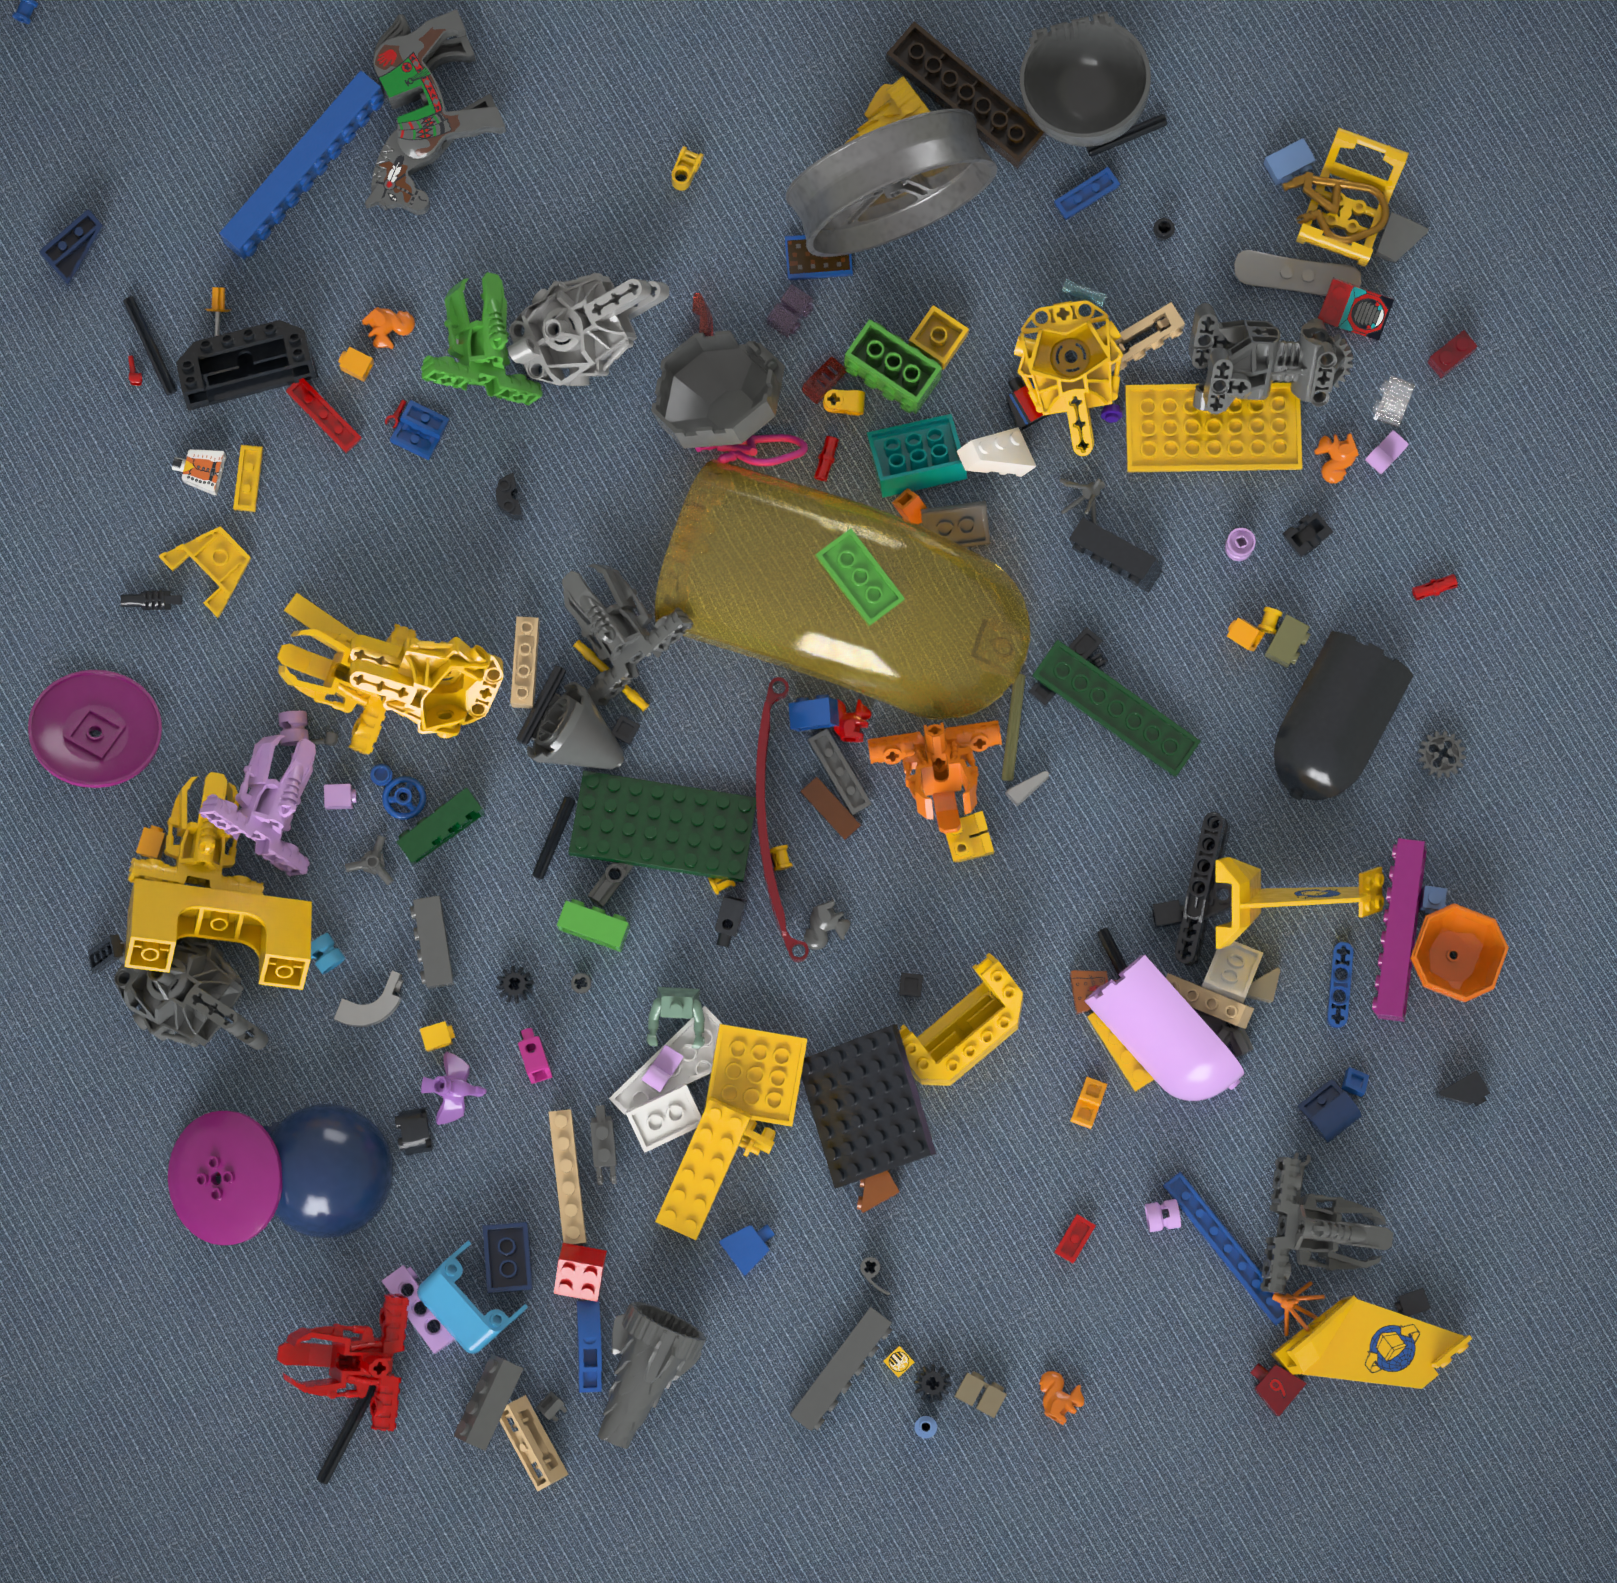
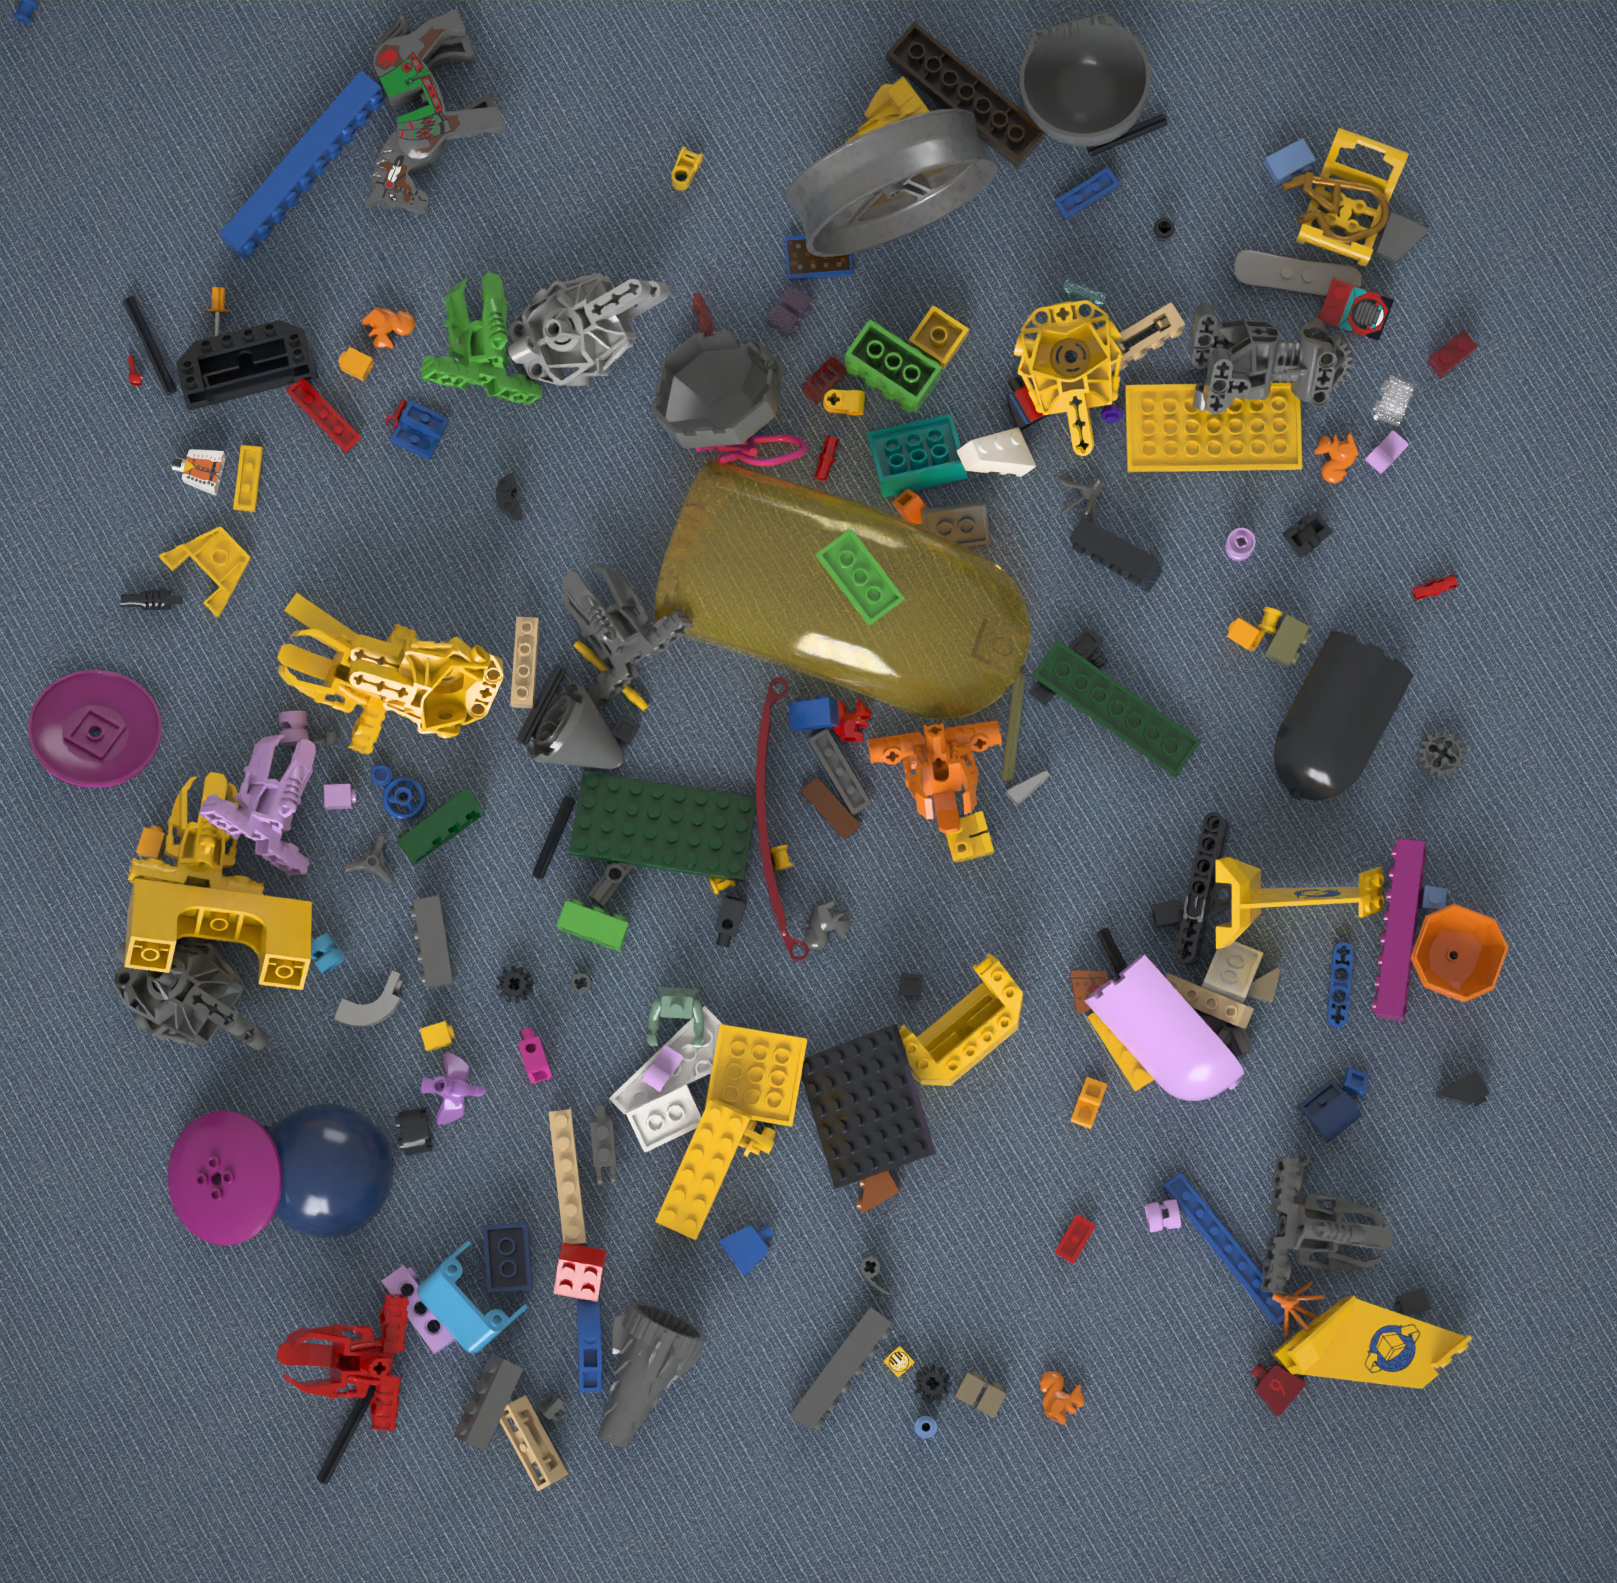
dark blue wedge [39,209,103,287] -> none
black plate [88,934,125,973] -> none

